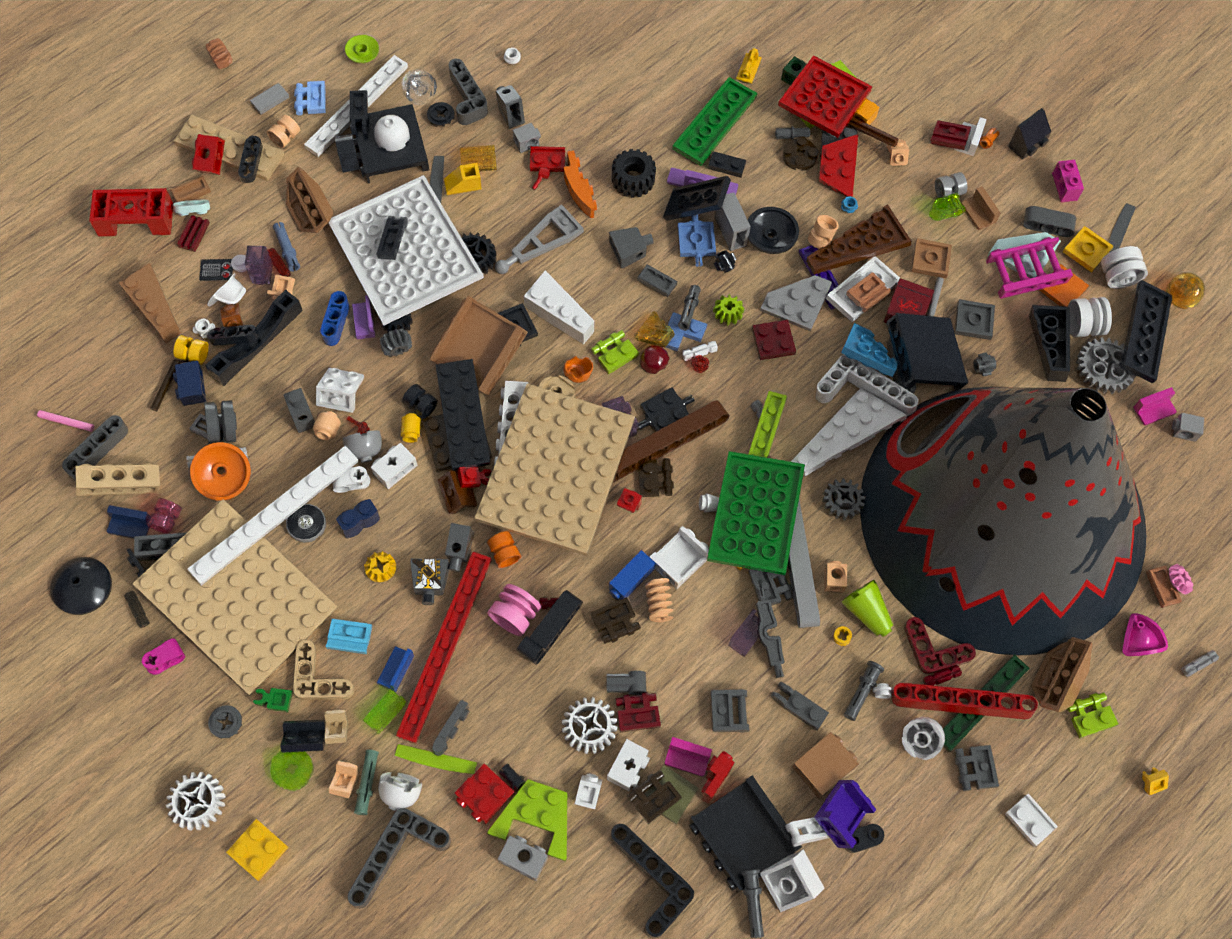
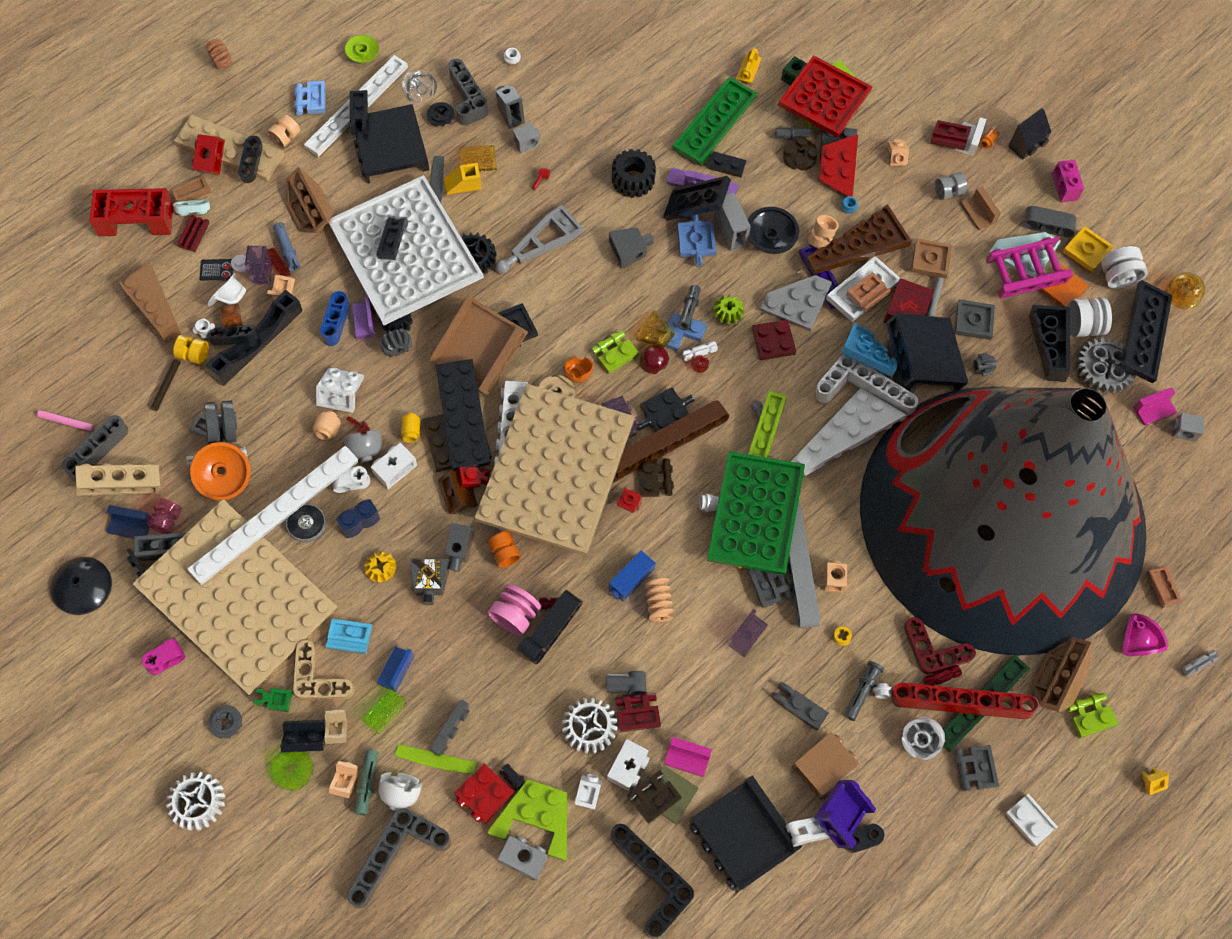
clear smoke axle [124,591,150,628] -> none
dark blue brick [173,361,207,406] -> none
yellow plate [226,819,289,881] -> none
light grey tile [250,83,289,115] -> none
dark grey torso [283,388,315,433] -> none
black brick [334,133,360,173] -> none
white cylinder [374,115,410,151] -> none
red plate [396,552,492,744] -> none
black wheel [402,384,438,419] -> none
white wedge [524,270,594,345] -> none
red plate [530,146,565,172] -> none
orange slope [564,150,597,218] -> none
dark brown plate [591,597,641,644] -> none
dark grey plate [637,264,678,298] -> none
white panel [650,526,709,589] -> none
red plate [701,751,735,804] -> none
dark grey plate [710,689,750,733] -> none
black gear [713,250,737,273] -> none
dark grey pin [740,868,764,938] -> none
dark grey piece [755,588,785,678] -> none
white slope [760,850,824,912] -> none
dark grey gear [822,478,865,520] -> none
lime cone [841,580,893,637] -> none
reddish brown axle [847,117,899,147] -> none
light orange brick [853,98,880,125] -> none
clear neon green piece [929,193,966,221] -> none
dark grey sticker [1109,203,1136,253] -> none
bright pink gear [1169,564,1193,594] -> none

